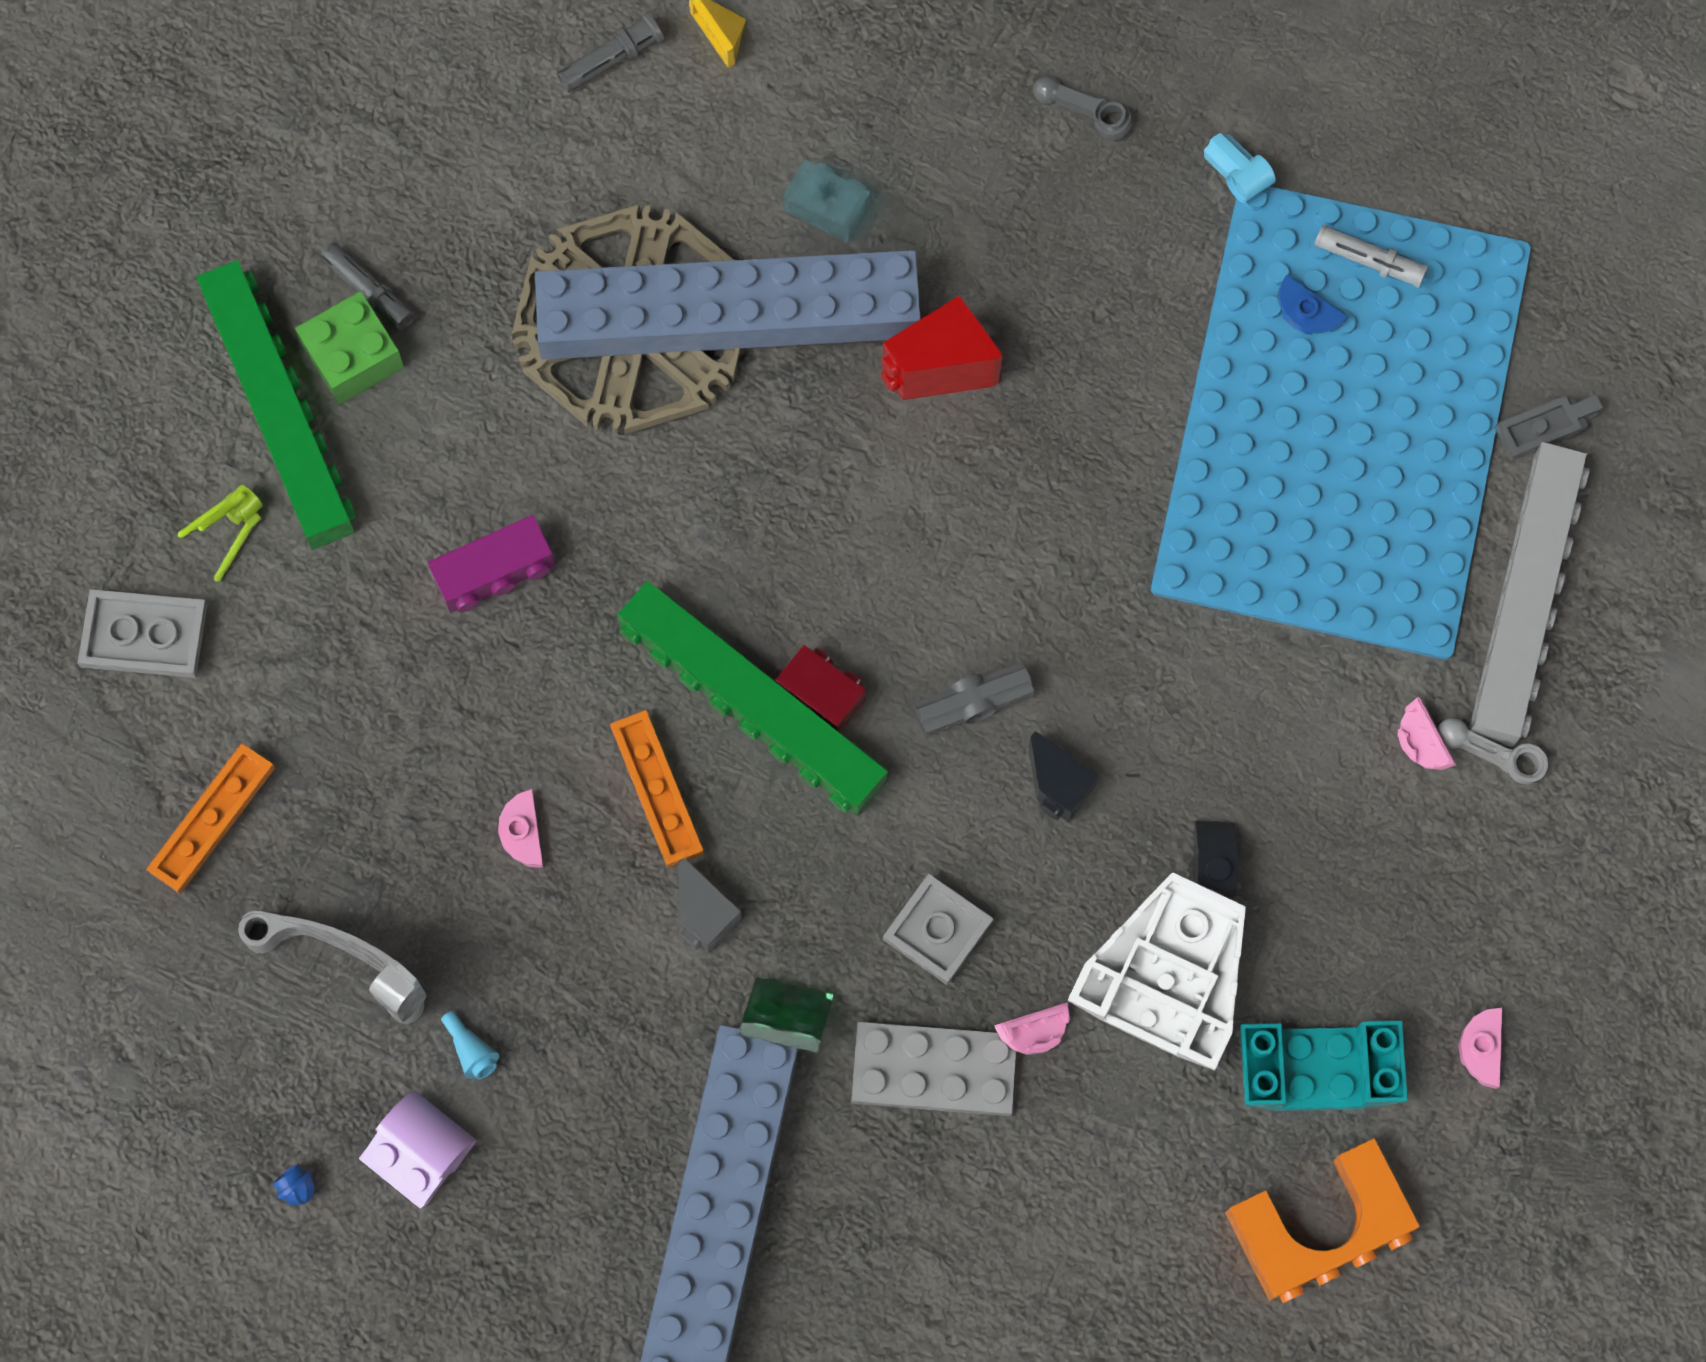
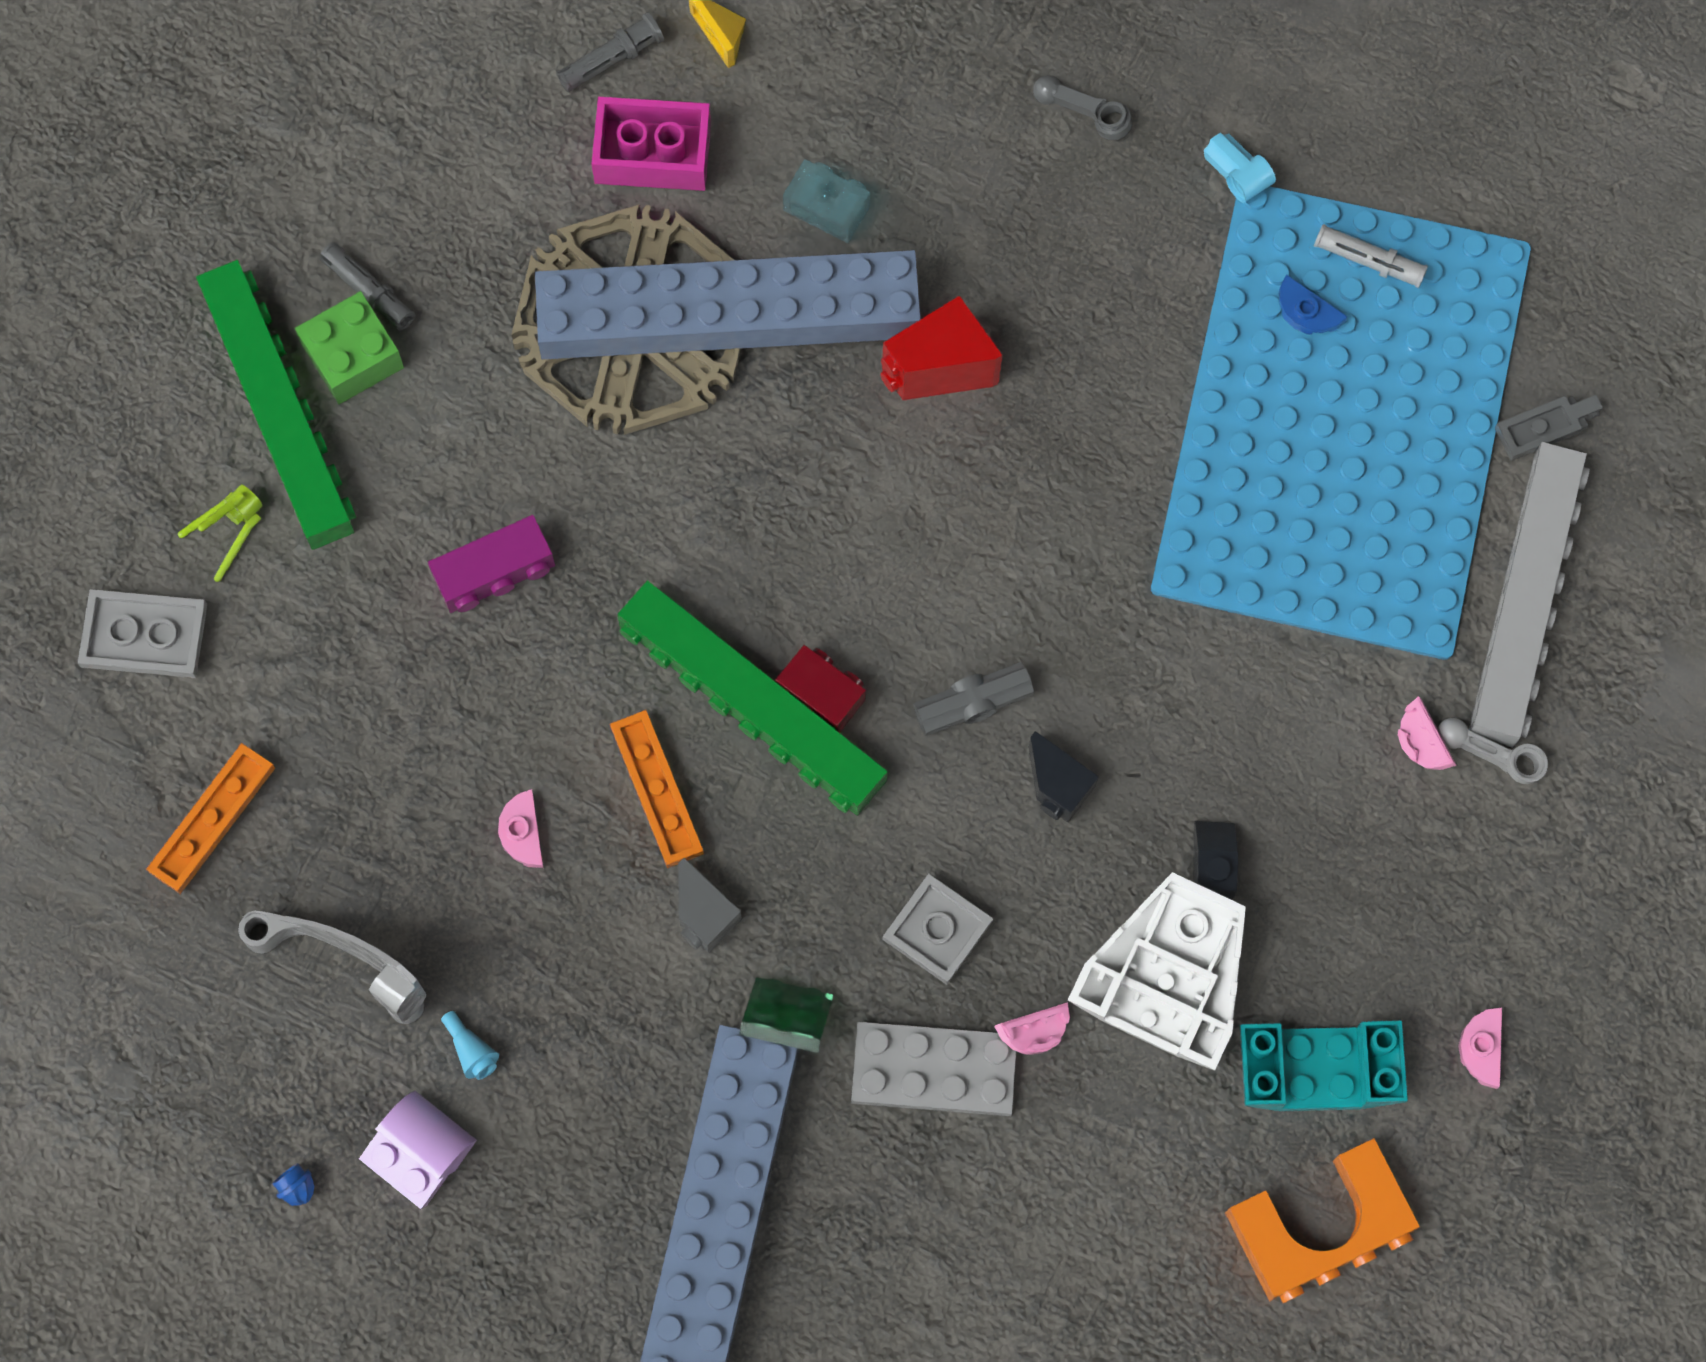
none -> dark pink brick [591,97,711,191]

